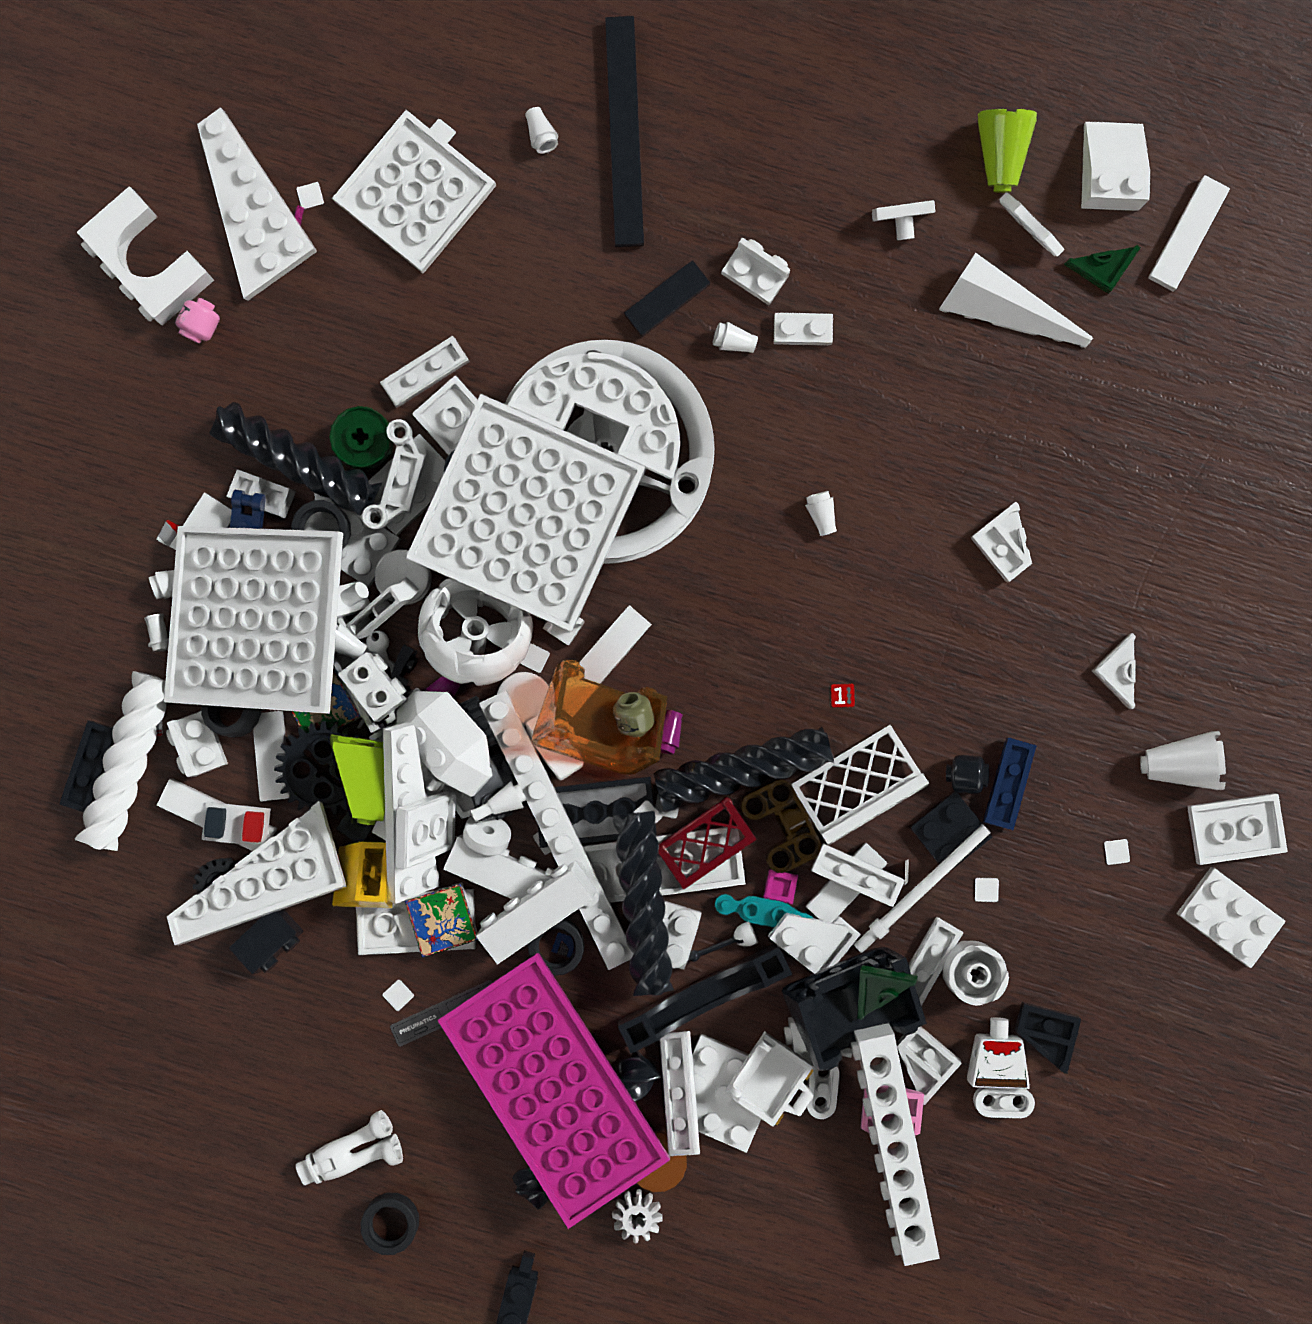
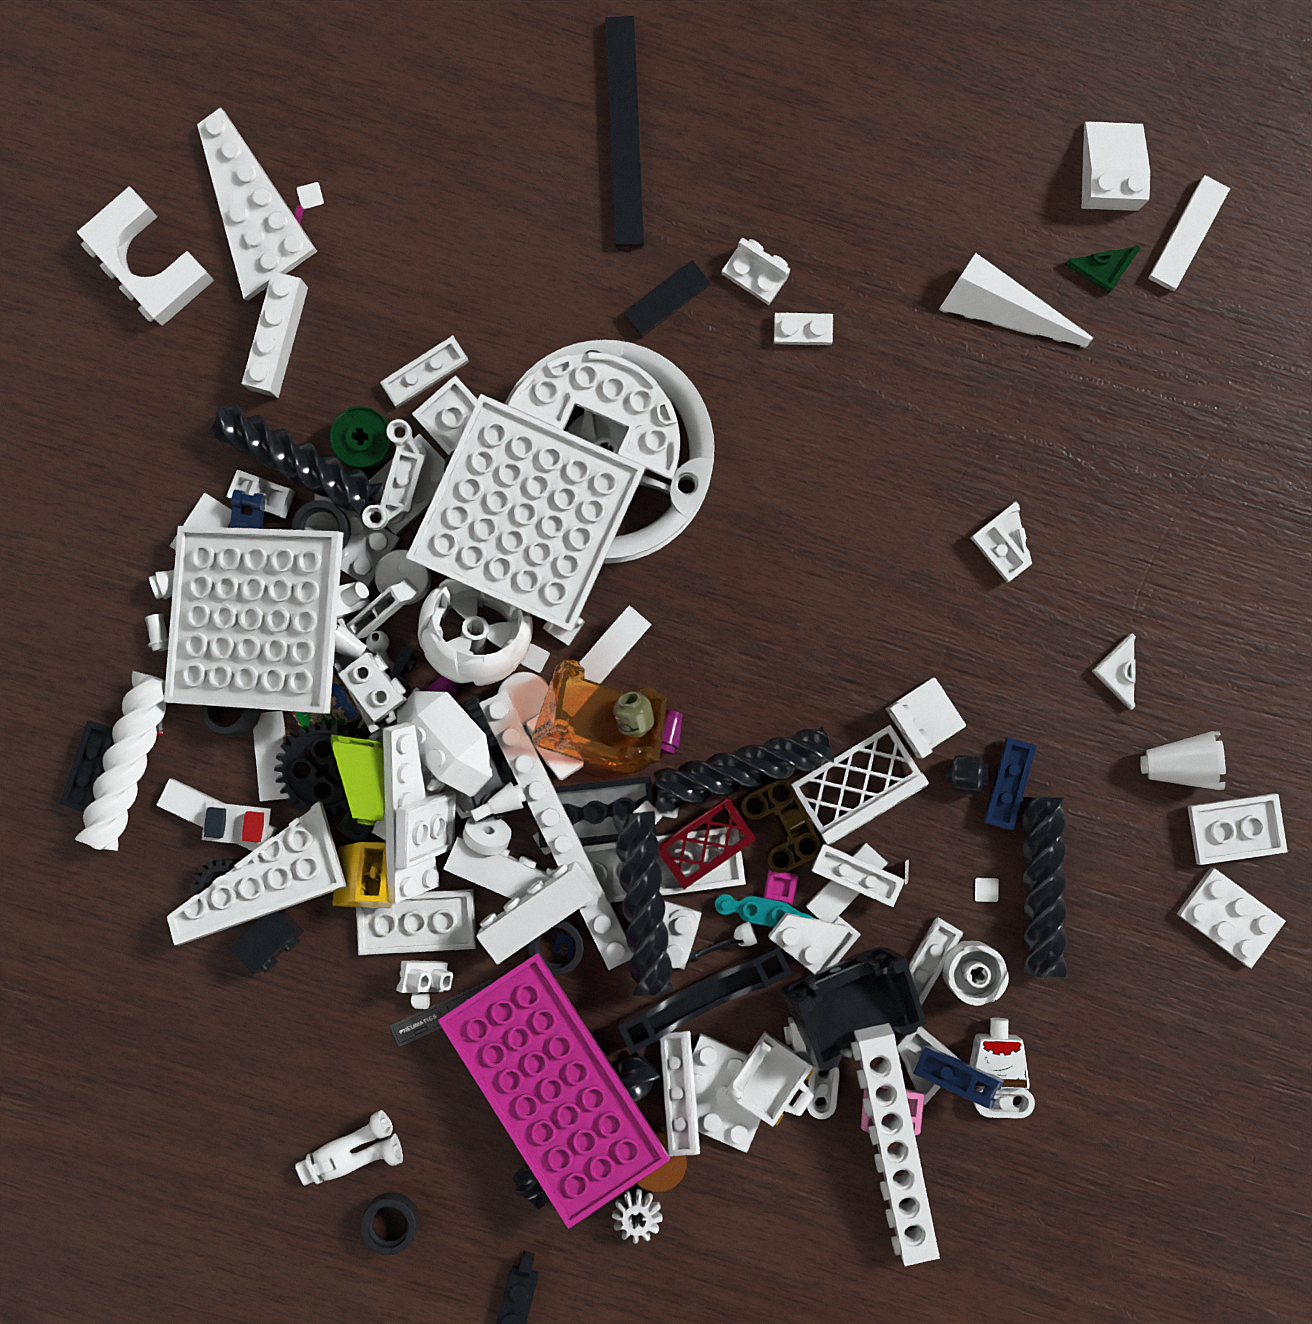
light grey sticker [157,520,179,547] -> none
white bracket [166,711,228,777] -> none
bright pink head [175,298,220,344] -> none
white plate [332,110,496,274] -> none
white sticker [383,980,414,1011] -> none
white sticker [394,910,414,937] -> none
tile [404,882,478,958] -> none
white sticker [430,119,456,143] -> none
white cone [525,107,558,154] -> none
white cone [713,322,758,353] -> none
white cone [805,491,837,536] -> none
red sticker [831,684,855,707] -> none
white bar [854,824,991,953] -> none
dark green tile [857,965,918,1020] -> none
white tile [872,200,935,240] -> none
black plate [909,791,992,874] -> none
lime cone [977,109,1037,193] -> none
white tile [999,192,1065,257] -> none
black wing [1014,1002,1081,1074] -> none
white sticker [1104,839,1130,865] -> none
none -> white brick [242,271,308,398]
none -> white hips [396,961,453,993]
none -> white hand [411,992,430,1009]
none -> white bracket [885,678,966,758]
none -> dark blue plate [913,1044,1004,1109]
none -> black piece [1022,797,1067,978]

